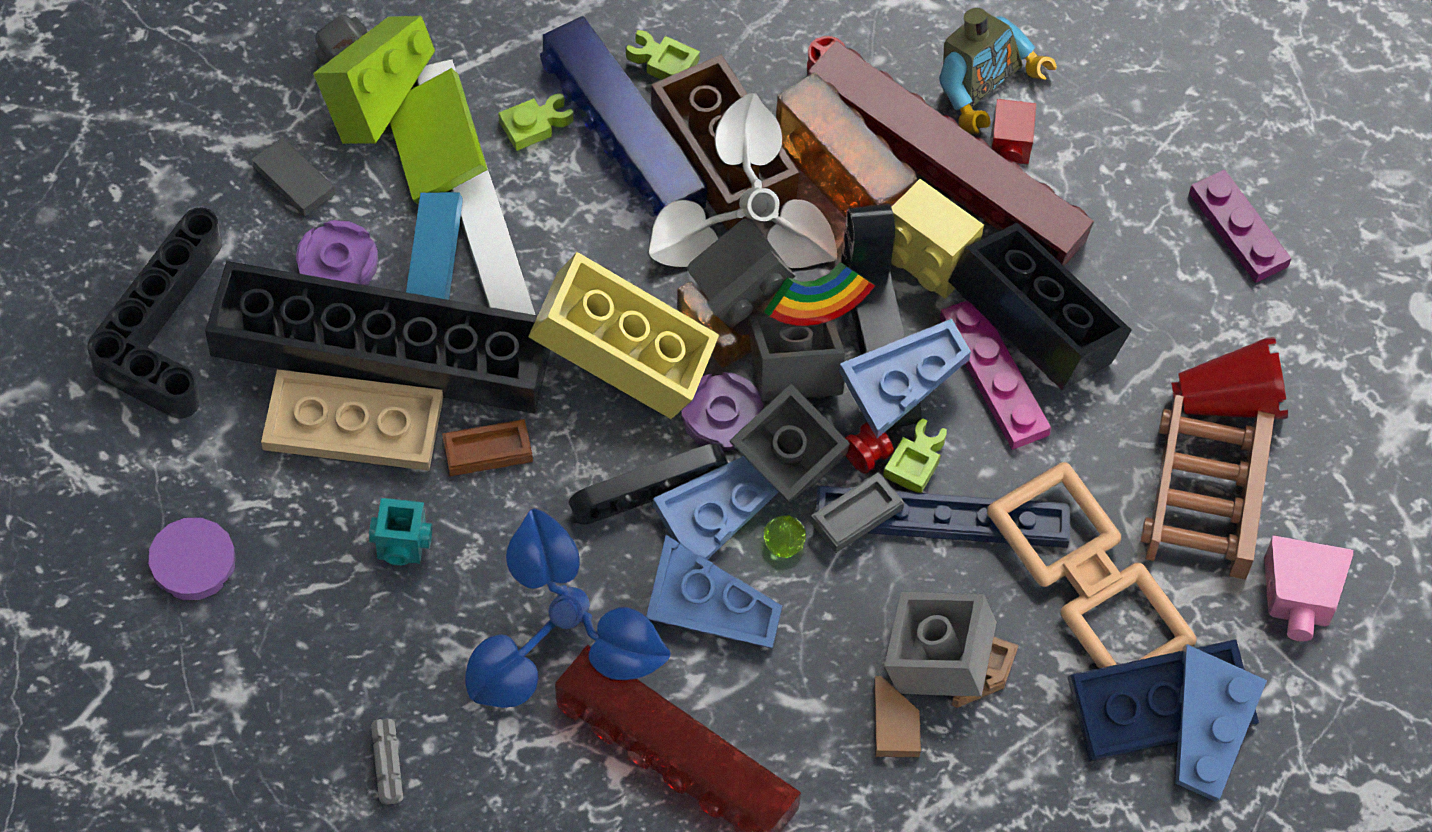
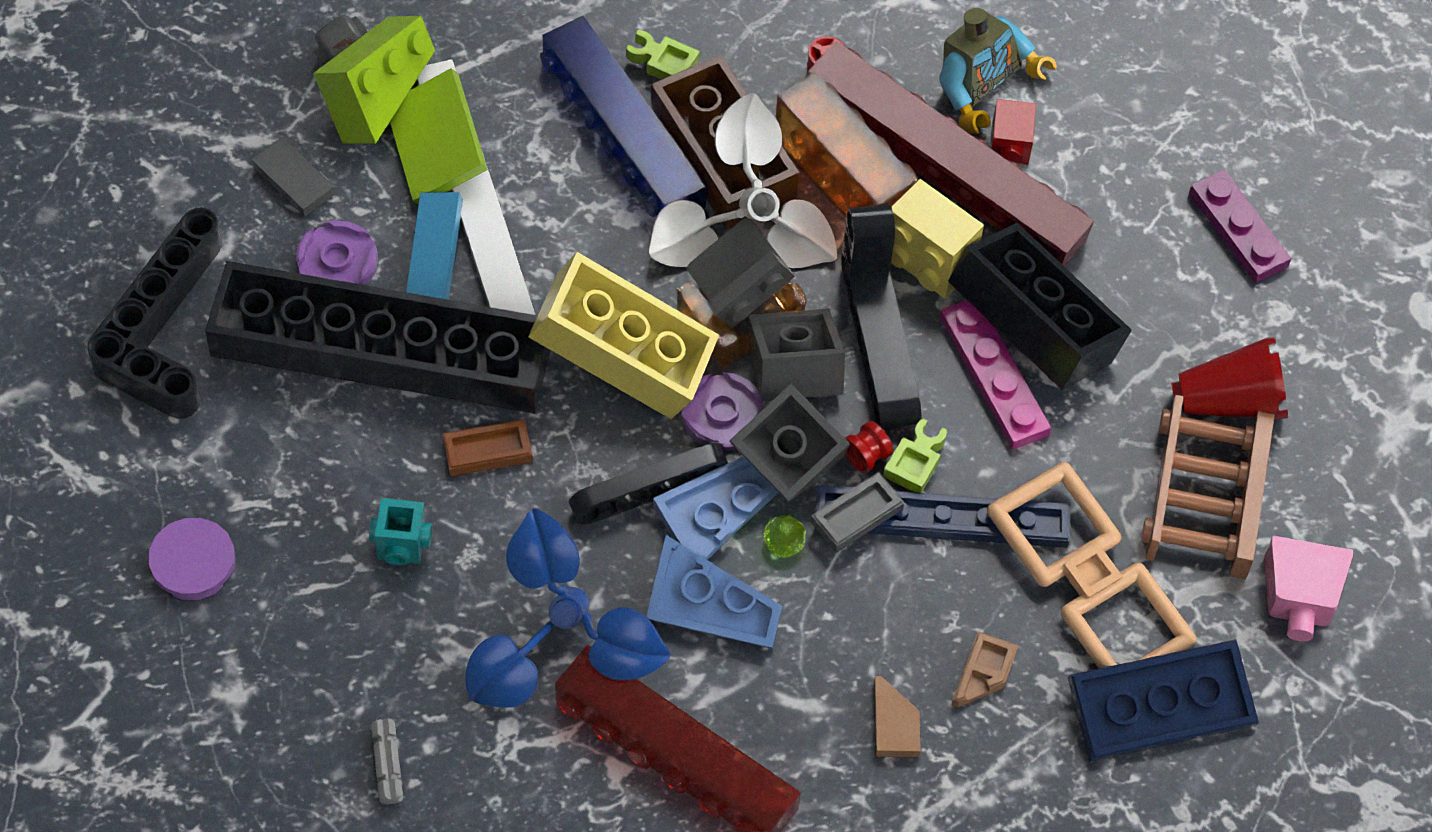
tan plate [261,369,443,471] -> none
lime plate [498,93,574,151] -> none
tile [764,262,875,326] -> none
medium blue wing [839,319,971,438] -> none
light grey brick [884,592,997,697] -> none
medium blue wing [1175,644,1267,802] -> none

